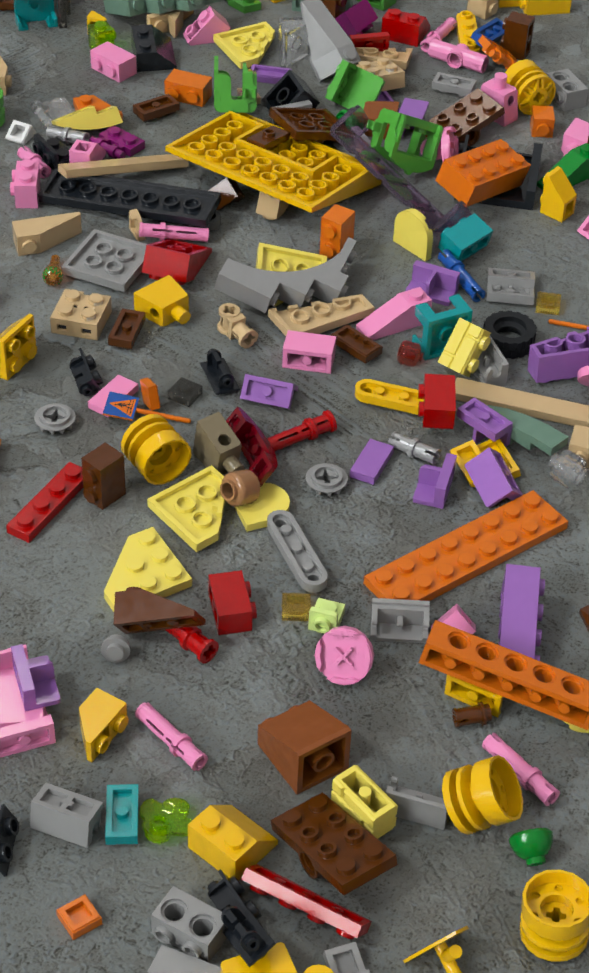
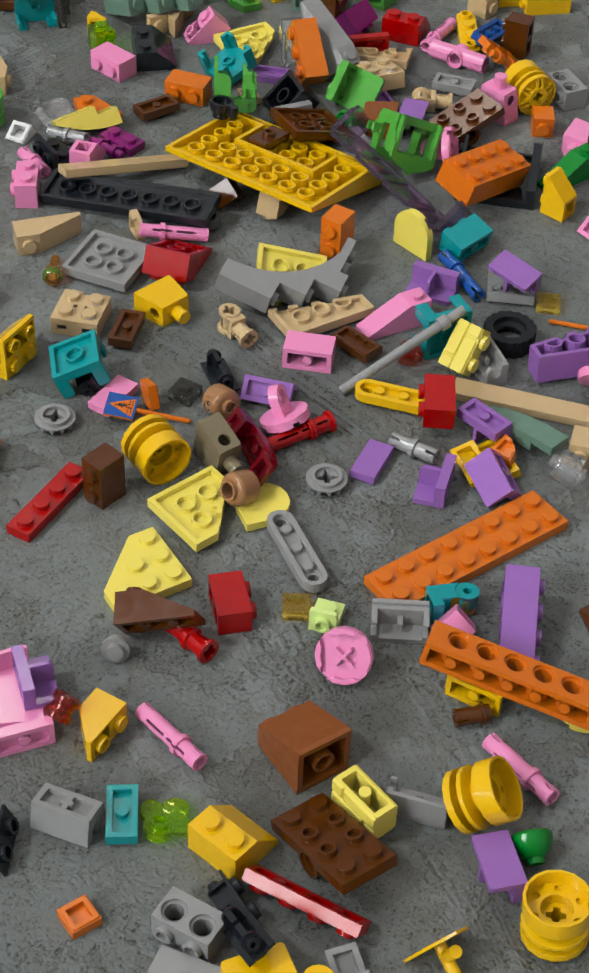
none -> clear red wheel [43,688,82,726]
none -> teal panel [48,329,111,399]
none -> teal panel [197,31,258,86]
none -> medium nougat head [202,383,240,420]
none -> black piece [210,95,239,120]
none -> bright pink tile [259,384,311,434]
none -> orange brick [287,17,329,85]
none -> light grey bar [338,305,467,395]
none -> tan connector [412,87,453,113]
none -> teal leg [424,582,480,624]
none -> medium lavender panel [471,829,528,904]
none -> medium lavender panel [488,249,543,294]
none -> orange tile [492,434,516,467]

